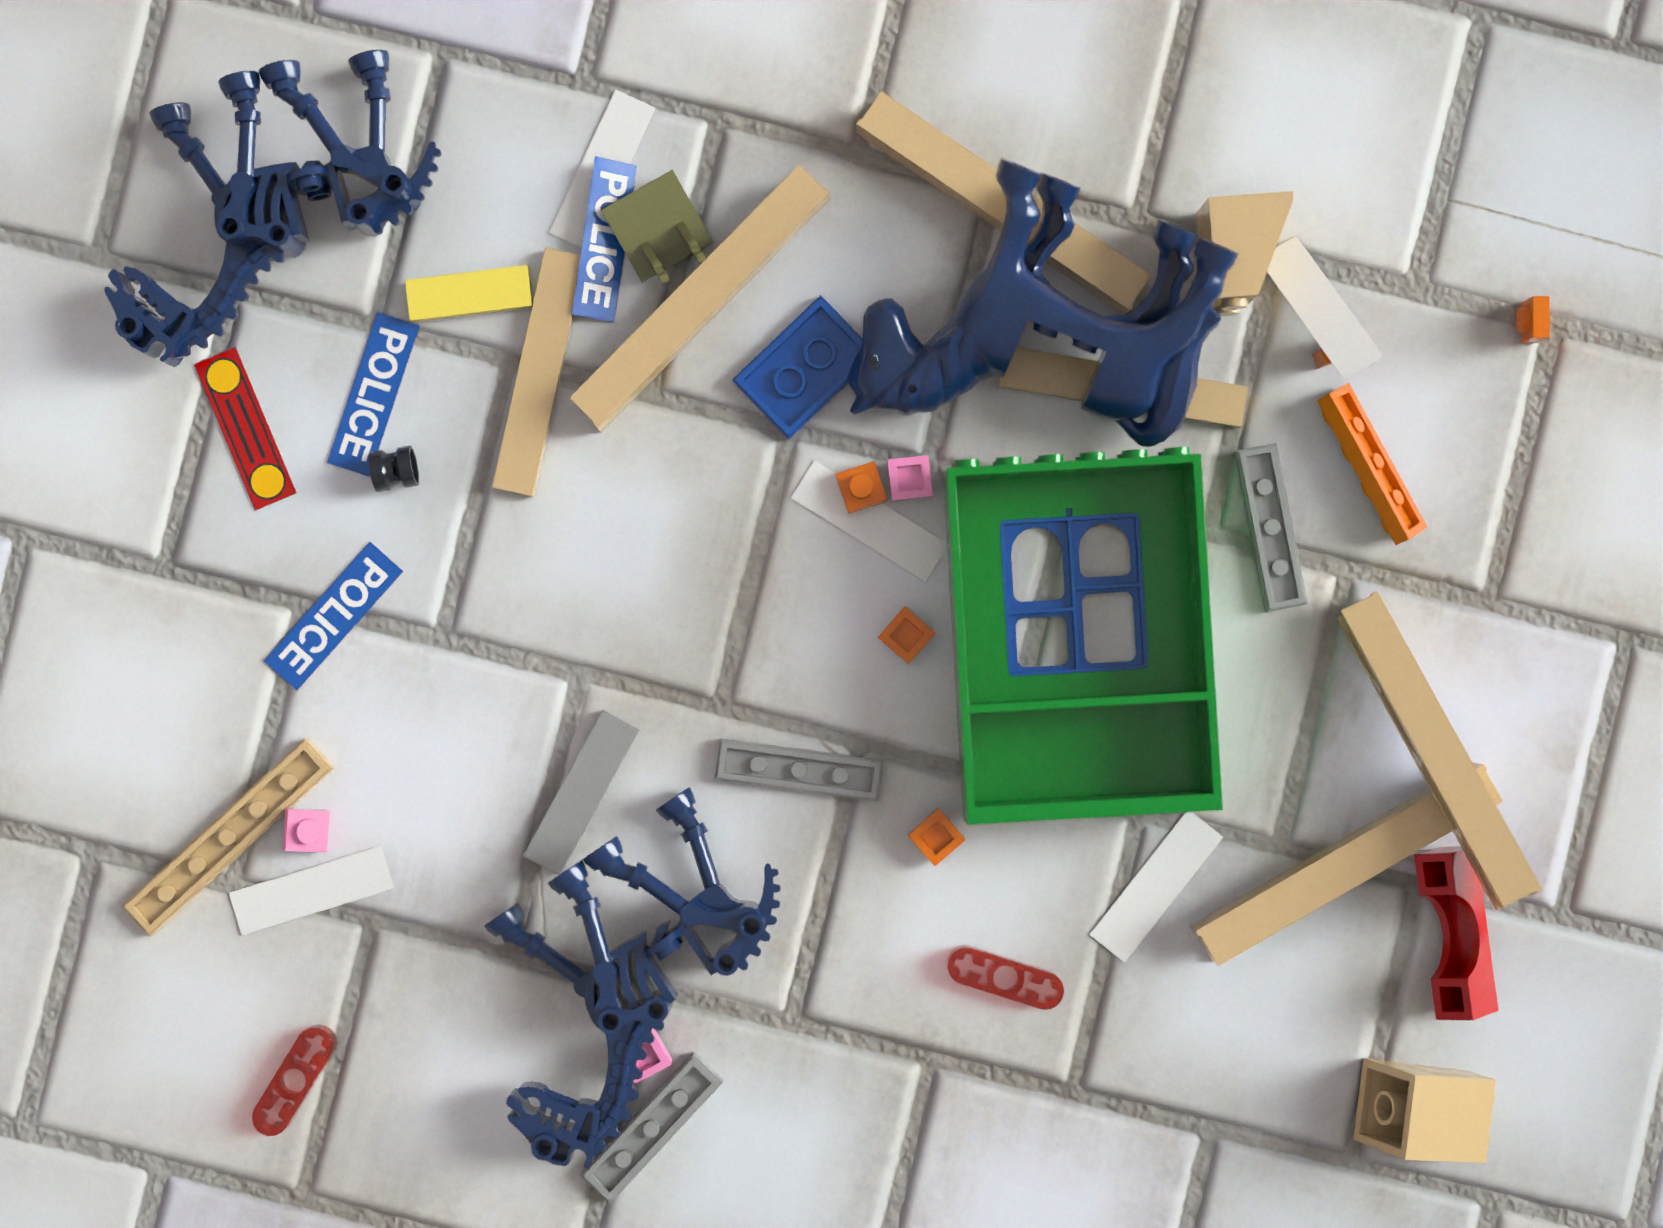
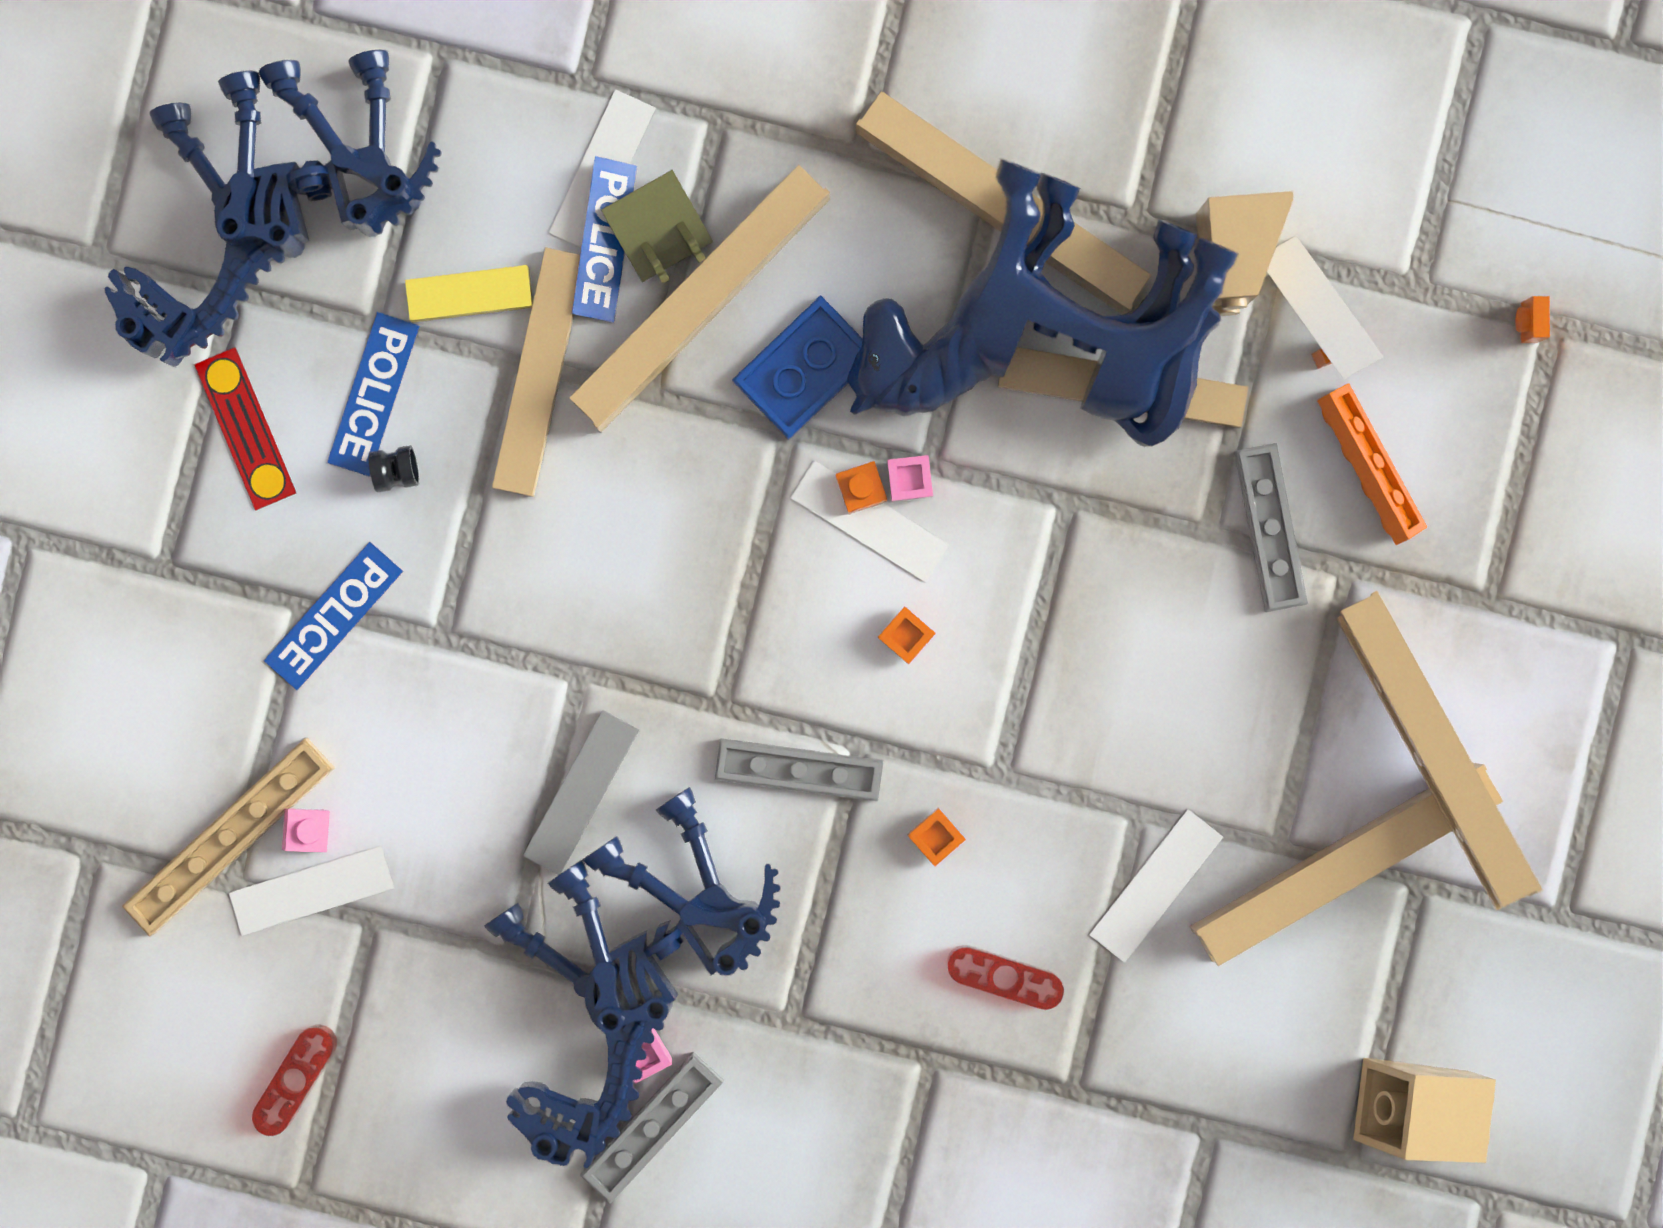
green panel [943,447,1223,825] -> none
red arch [1414,846,1499,1021] -> none

